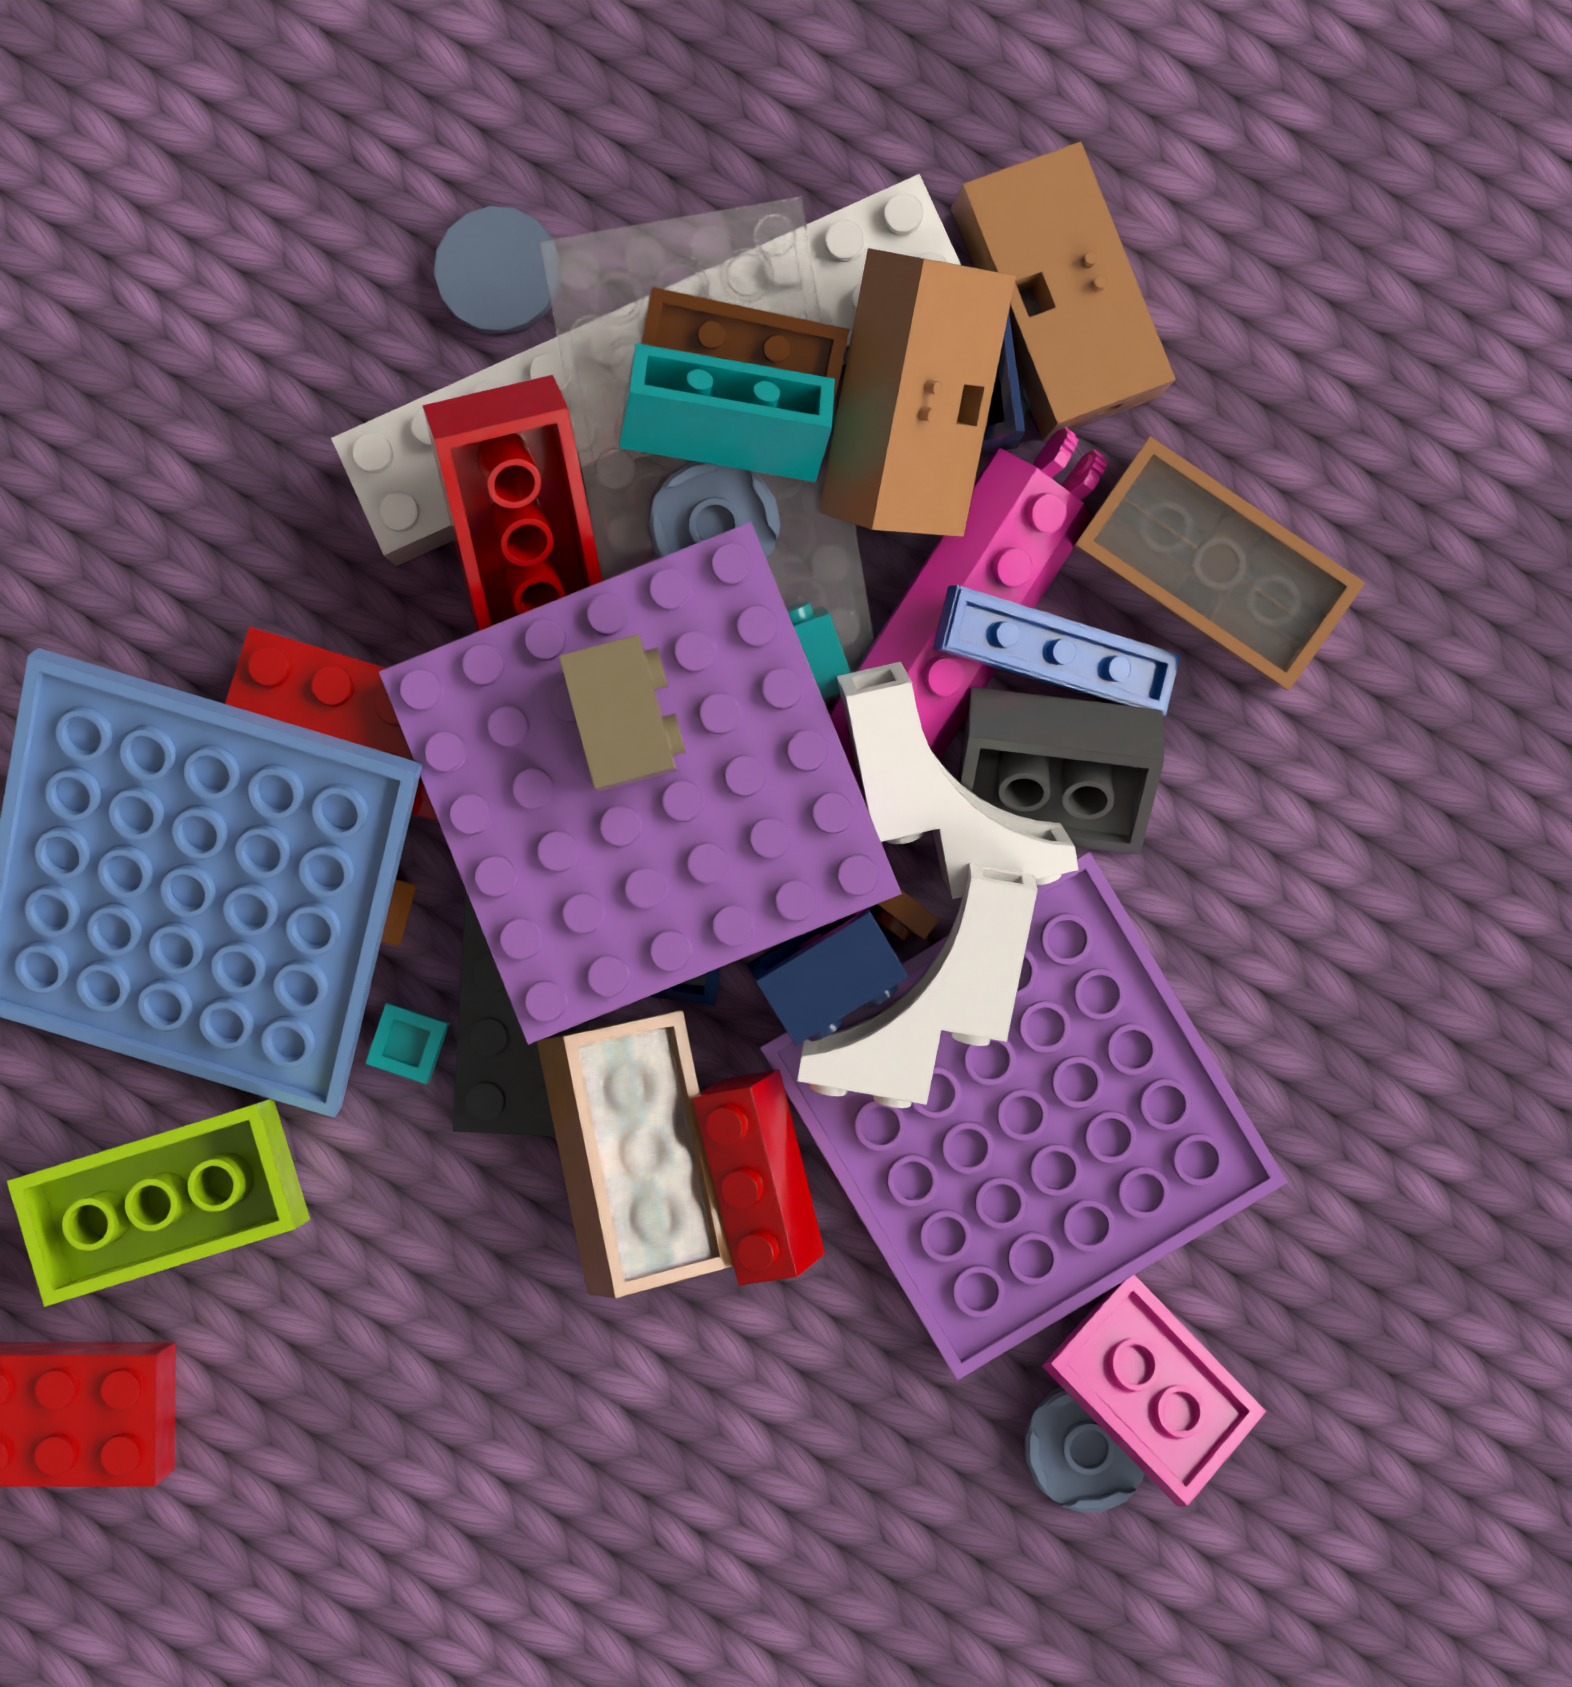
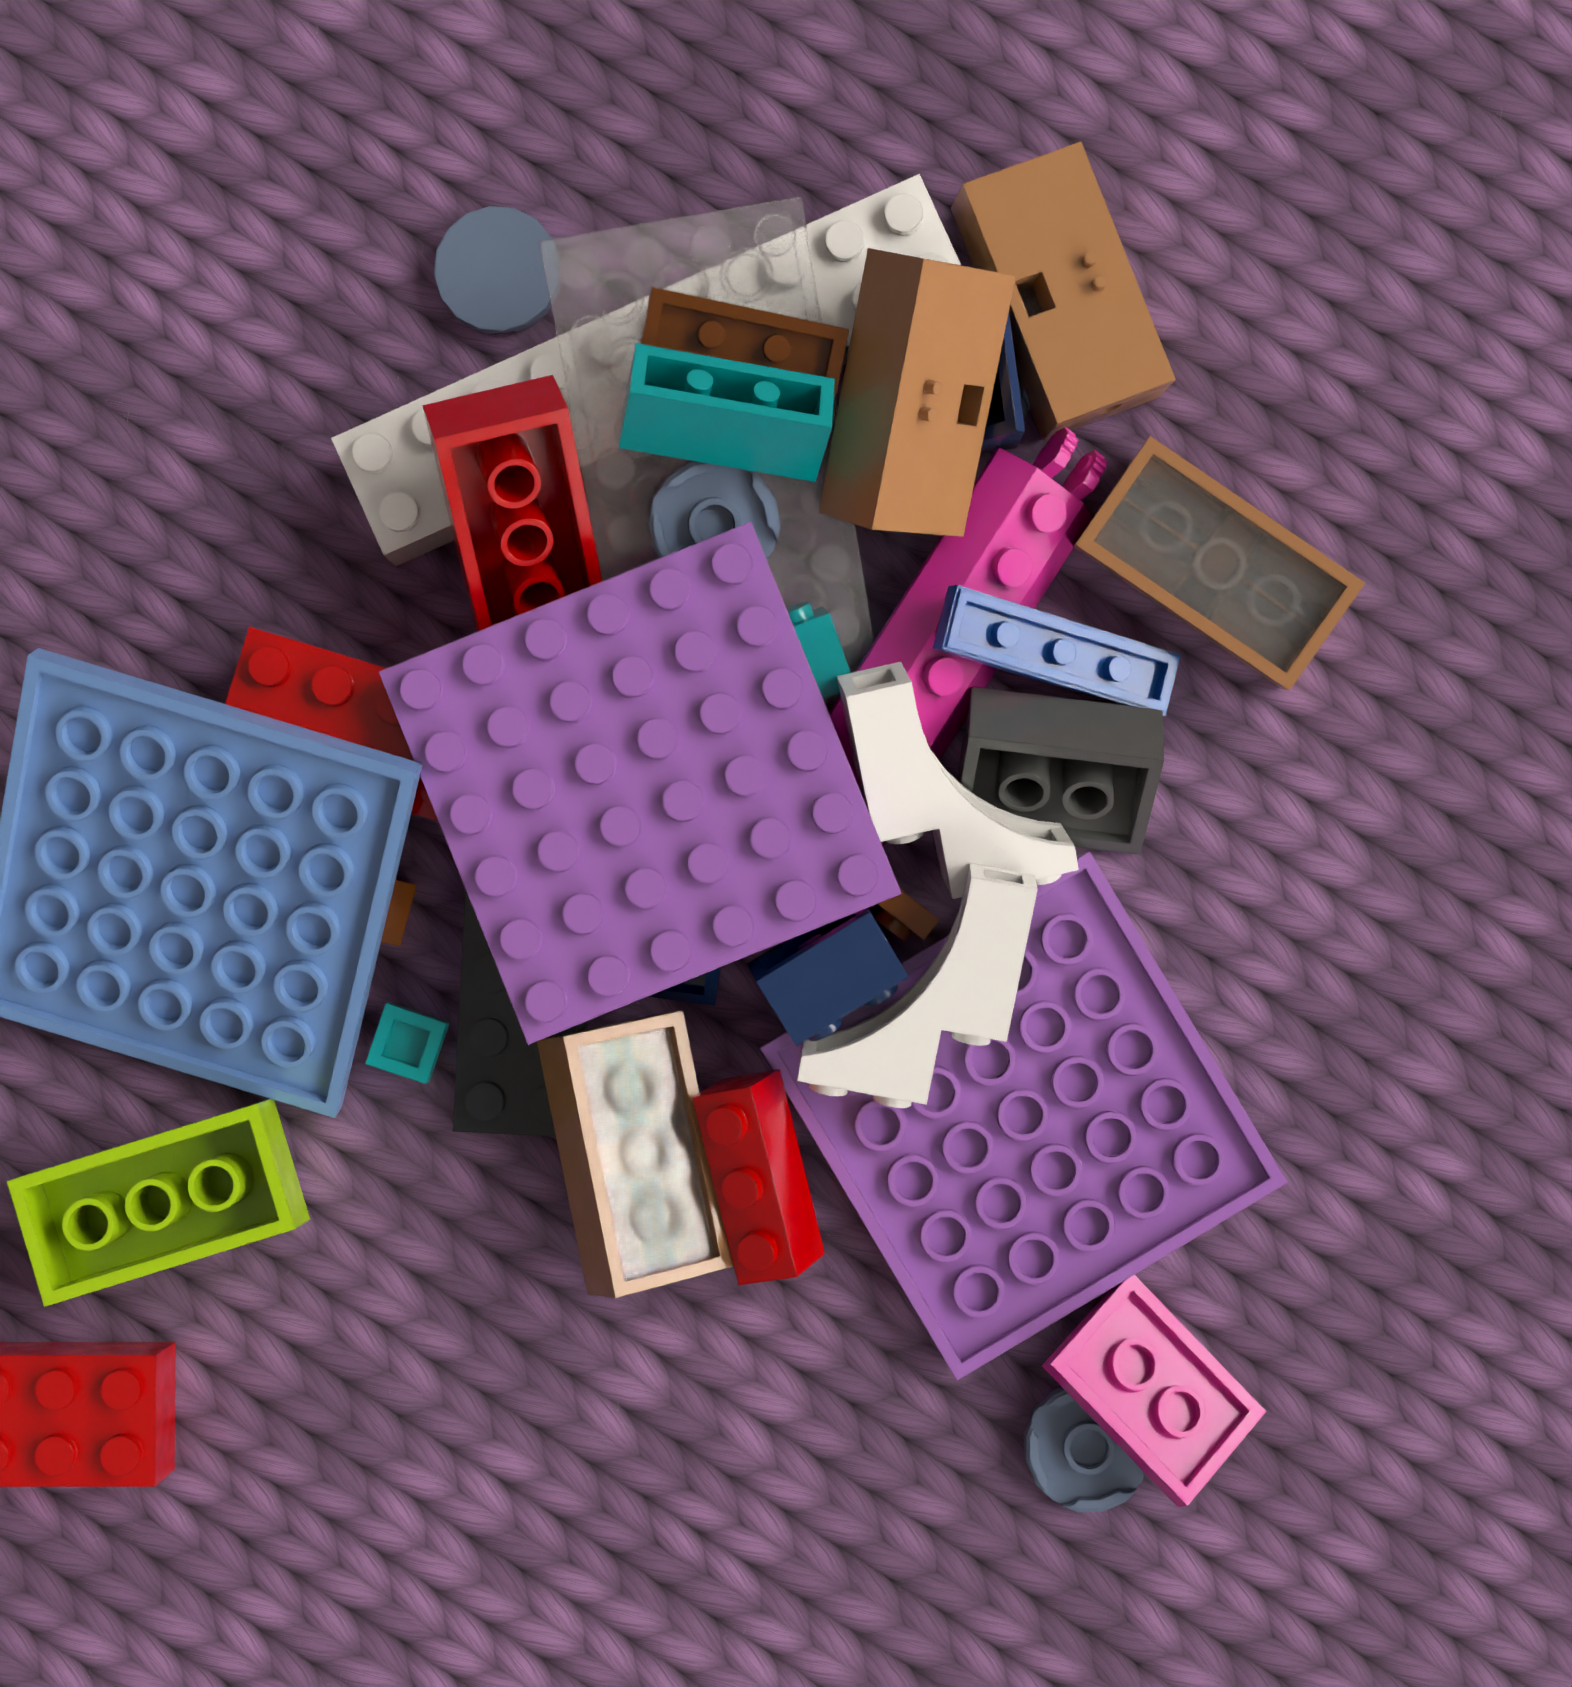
dark tan brick [559,634,686,792] -> none

